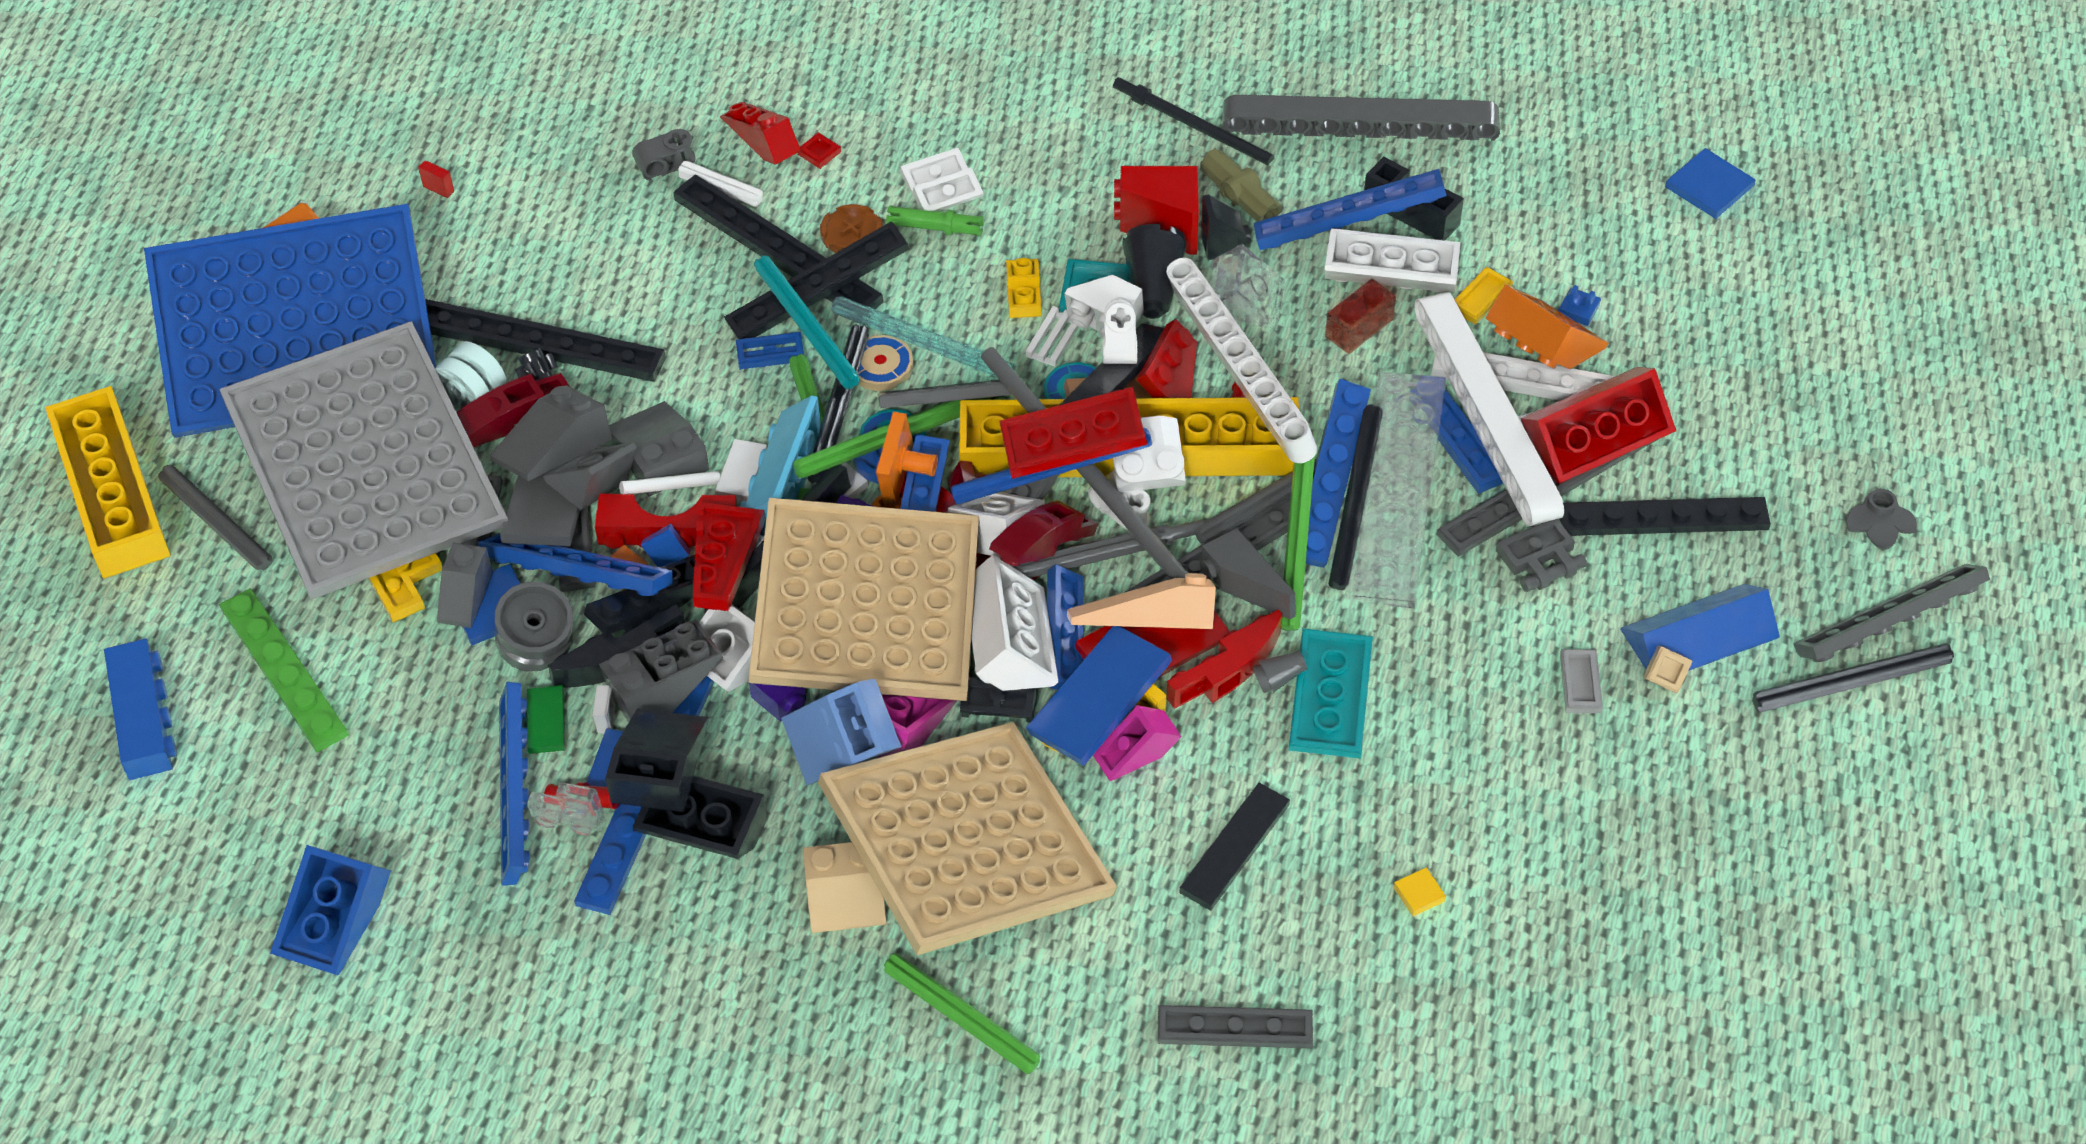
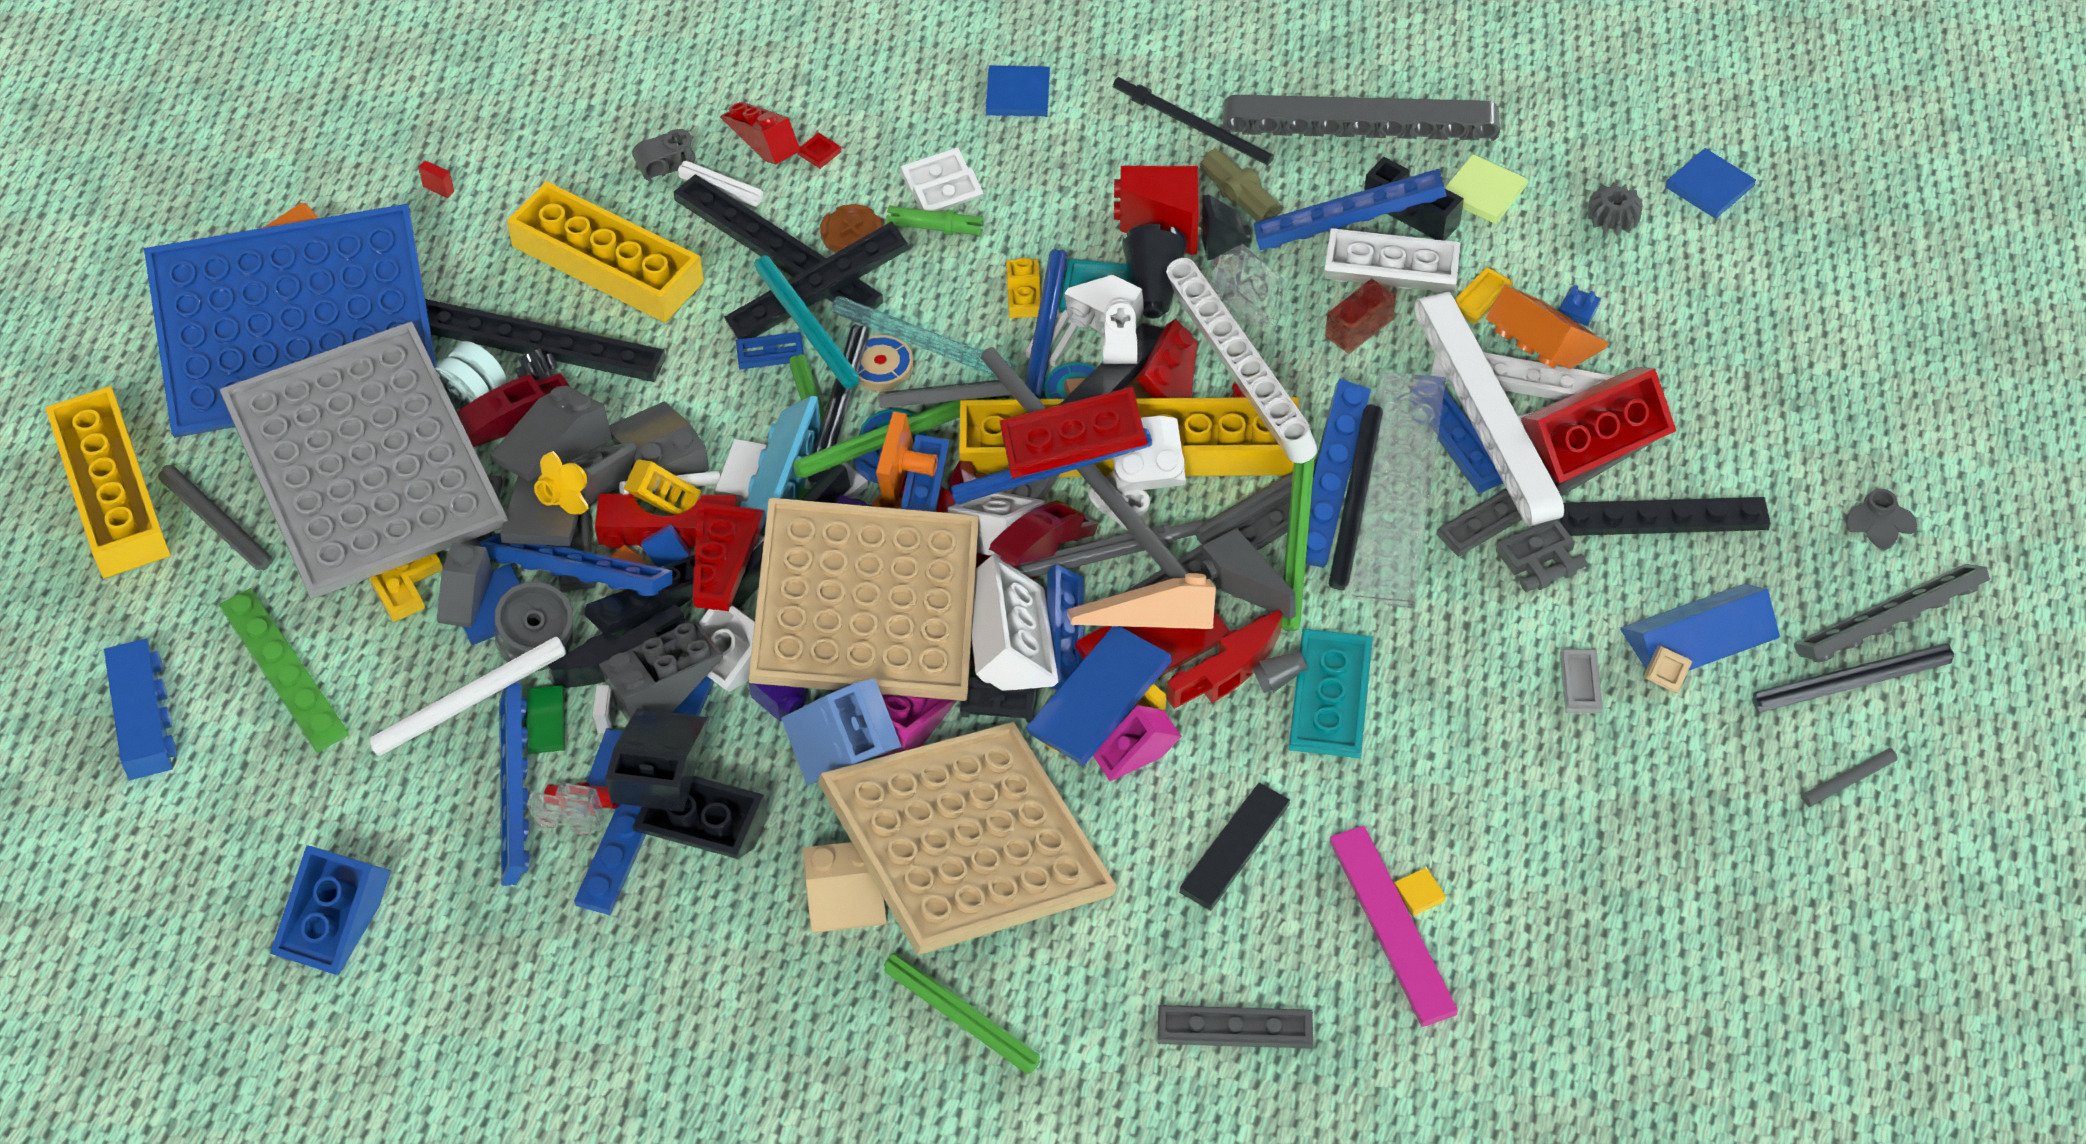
none -> white axle [369,637,566,756]
none -> yellow brick [506,181,704,323]
none -> yellow plate [534,451,589,515]
none -> yellow slope [624,460,701,515]
none -> blue tile [986,65,1050,117]
none -> blue axle [1025,249,1067,399]
none -> dark pink tile [1330,826,1458,1027]
none -> yellowish green tile [1445,154,1528,224]
none -> dark grey gear [1587,182,1643,236]
none -> dark grey bar [1801,748,1898,807]

